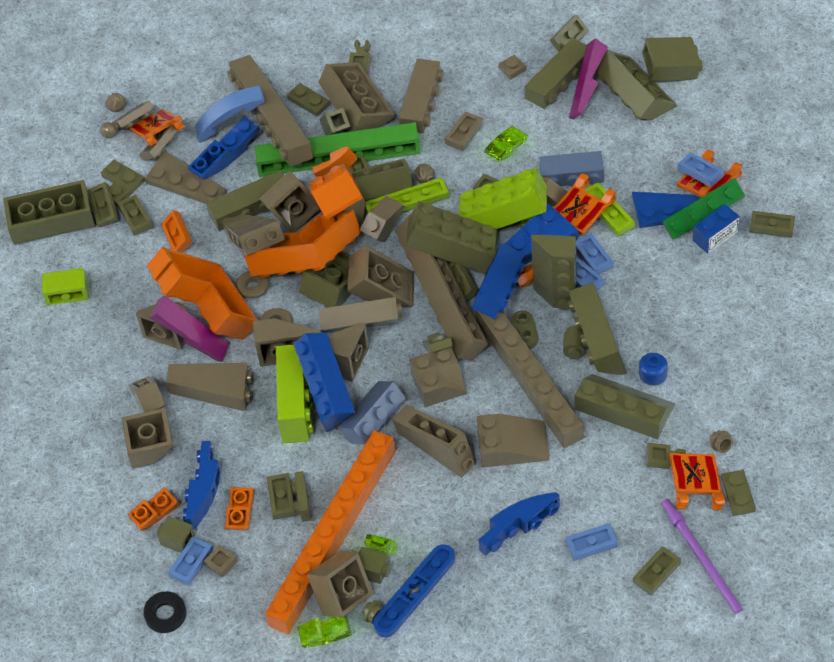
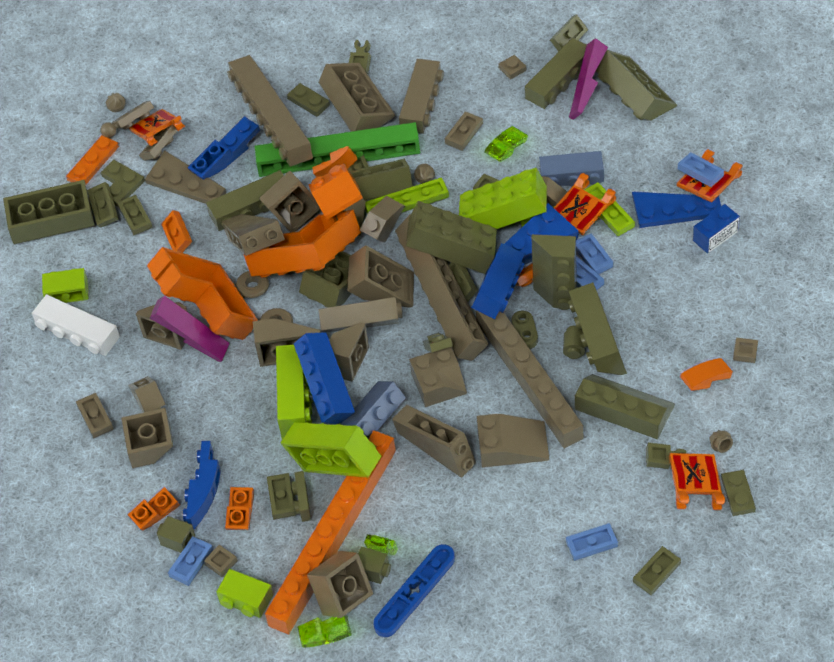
black tyre [143,591,186,633] -> none
dark tan slope [167,363,253,411] -> none
medium blue slope [195,86,265,143] -> none
olive brick [319,108,351,135] -> none
olive plate [362,600,383,623] -> none
blue slope [478,492,560,556] -> none
blue head [639,353,668,386] -> none
olive brick [642,37,703,81] -> none
medium lavender bar [661,499,743,614] -> none
green plate [662,178,745,239] -> none
olive plate [750,211,795,238] -> none
none -> white brick [32,294,120,356]
none -> orange plate [66,135,119,184]
none -> dark tan plate [76,393,114,439]
none -> lime brick [216,569,273,618]
none -> lime brick [281,422,381,477]
none -> orange slope [680,358,733,391]
none -> dark tan plate [733,337,758,363]

